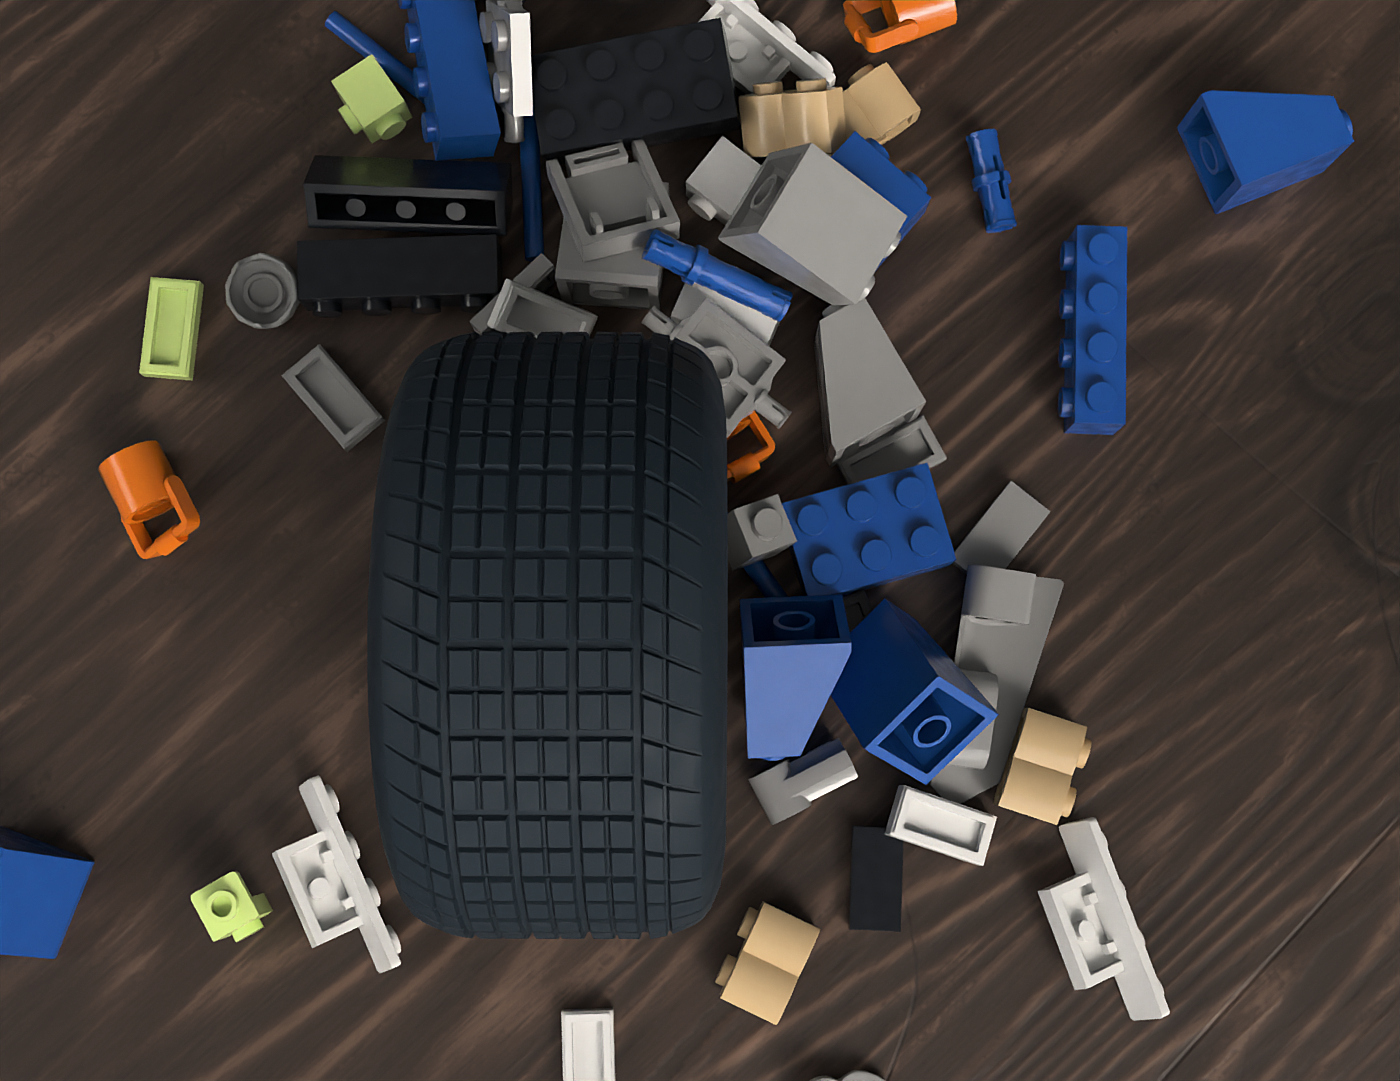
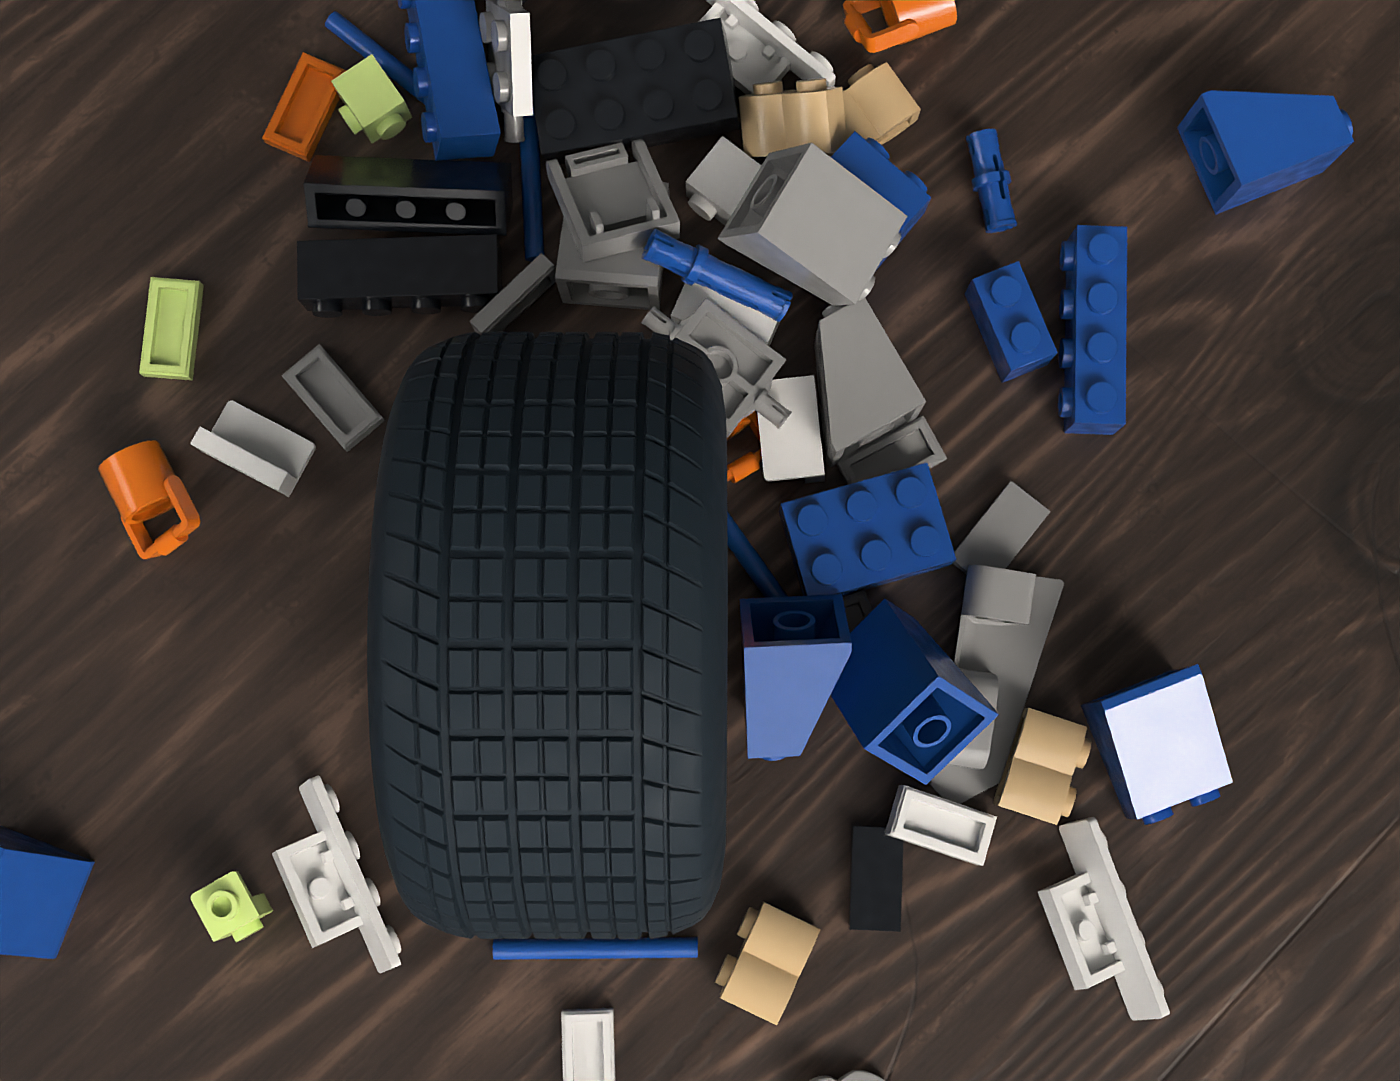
light grey hair [225,253,300,329] -> none
white tile [487,278,598,339] -> none
light grey brick [727,494,797,571] -> none
light grey piece [748,738,858,825] -> none
none -> white panel [190,401,316,497]
none -> orange tile [262,52,347,162]
none -> blue bar [493,937,698,960]
none -> white panel [757,375,825,483]
none -> blue brick [964,261,1058,383]
none -> slope [1081,664,1233,825]

